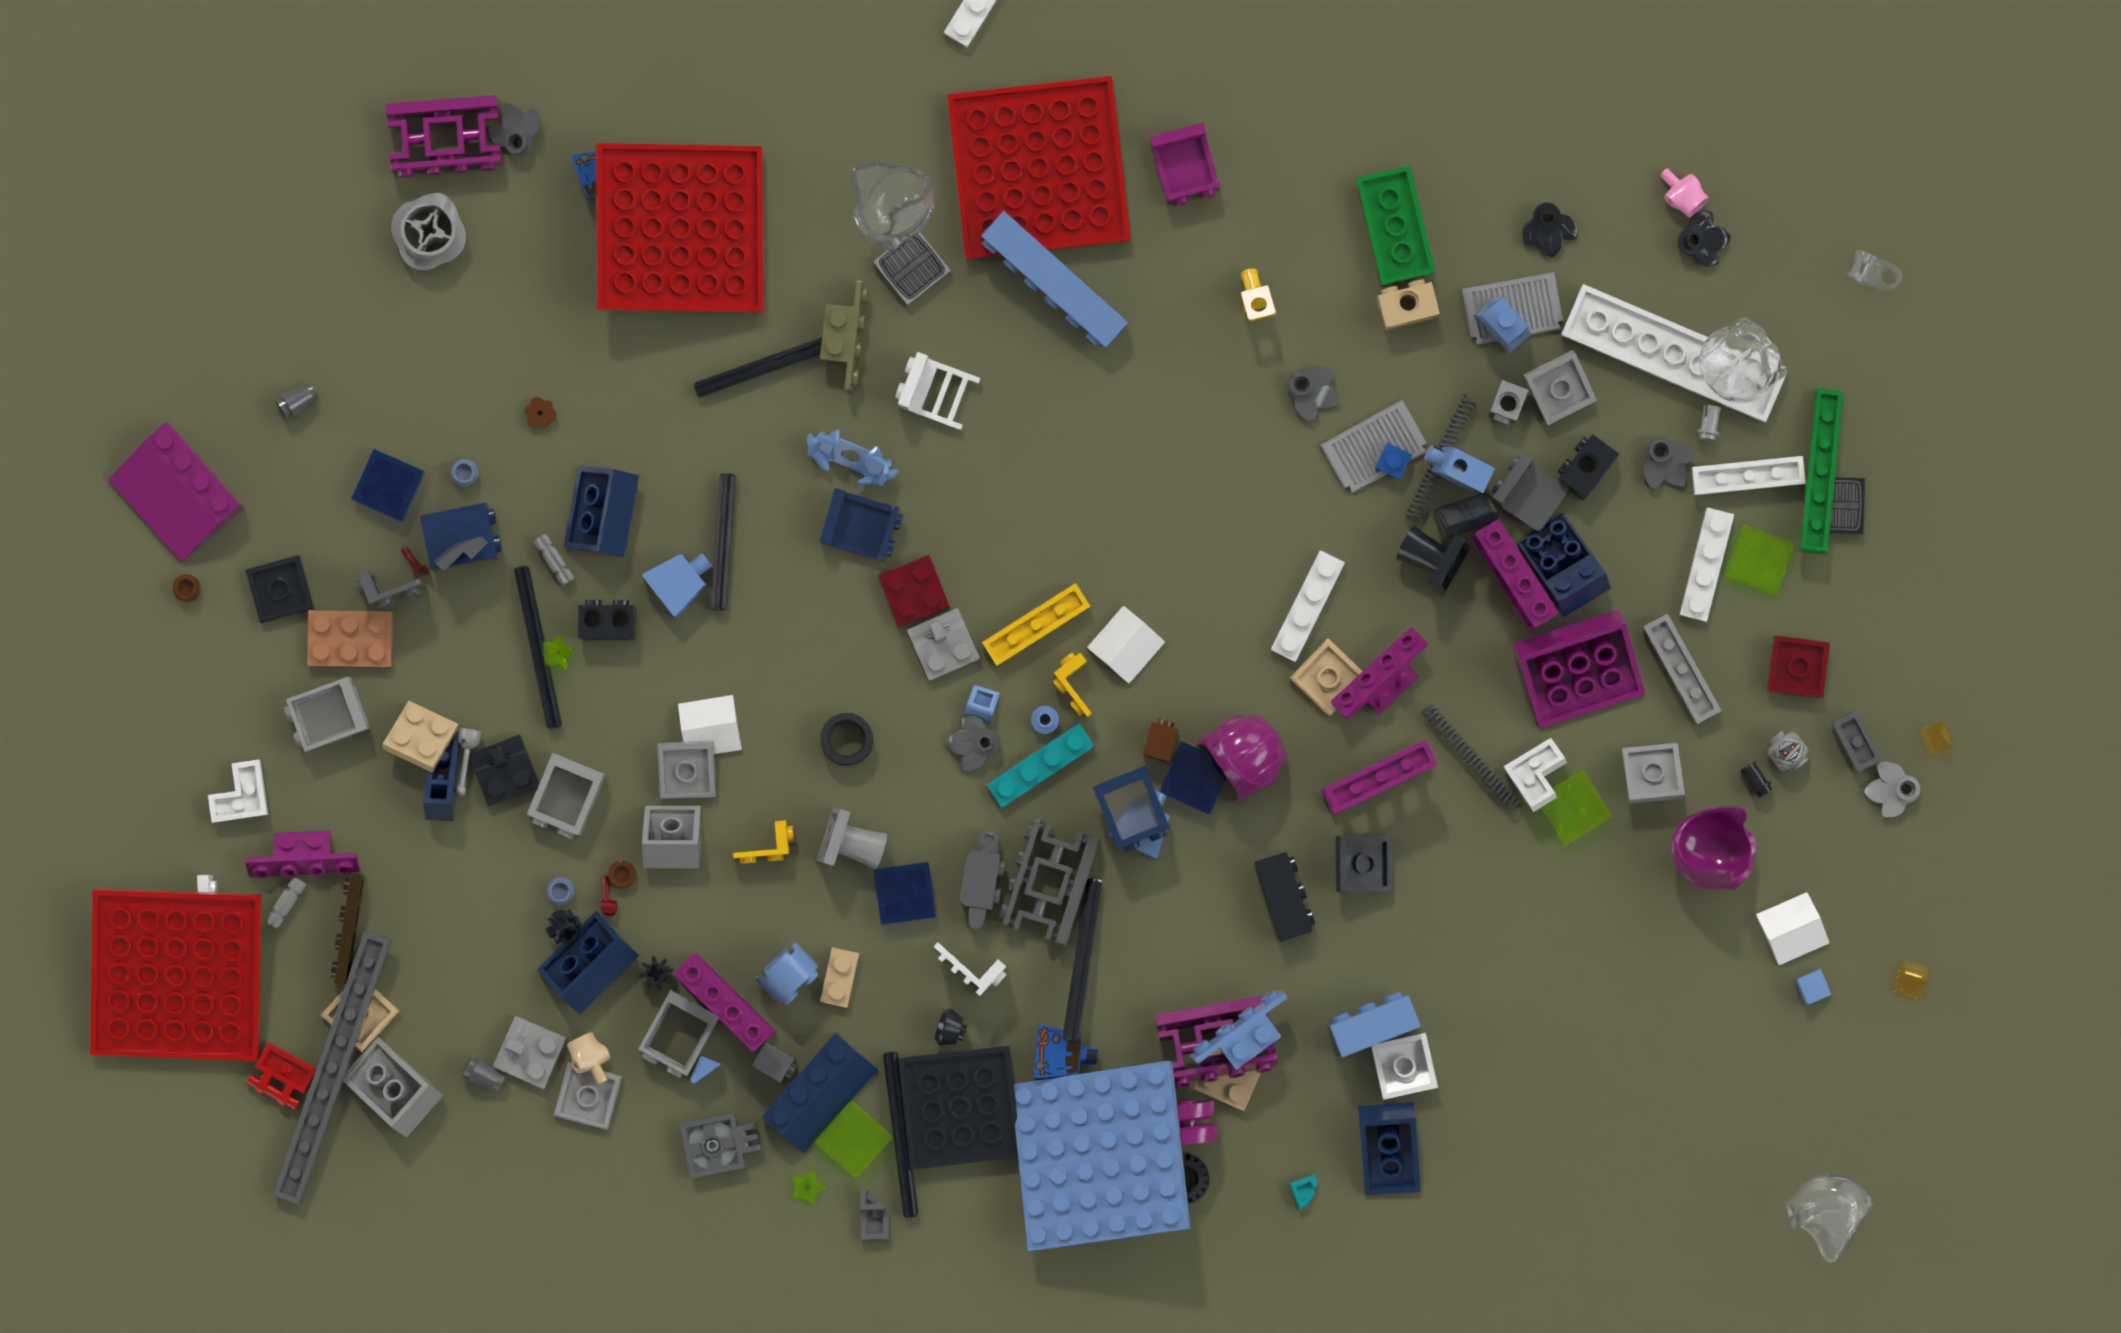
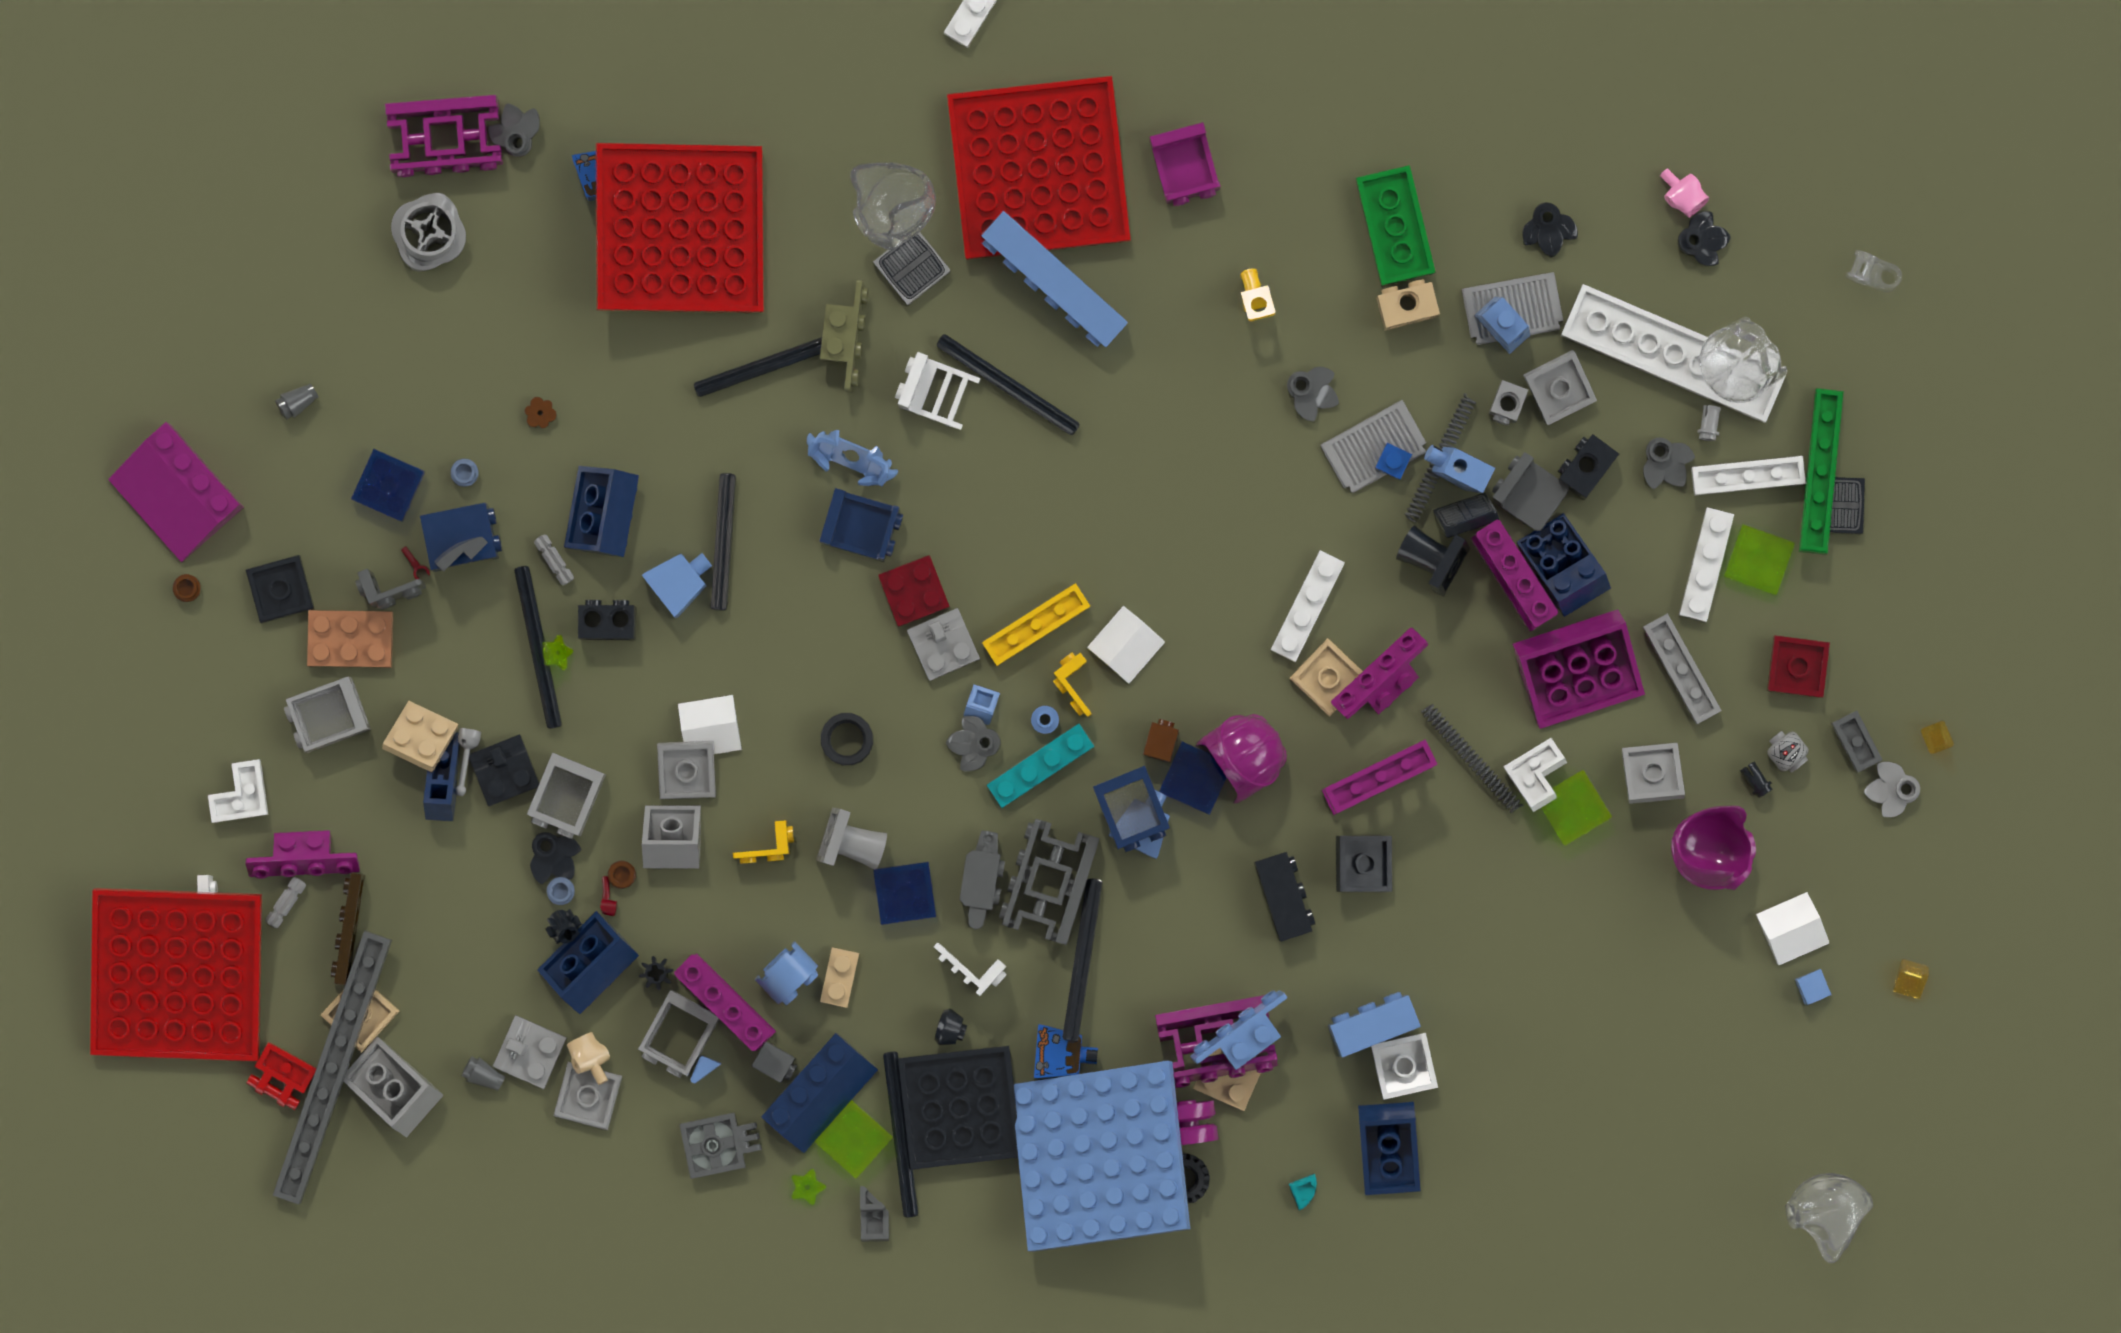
none -> black plate [530,832,582,884]
none -> black axle [937,334,1080,435]

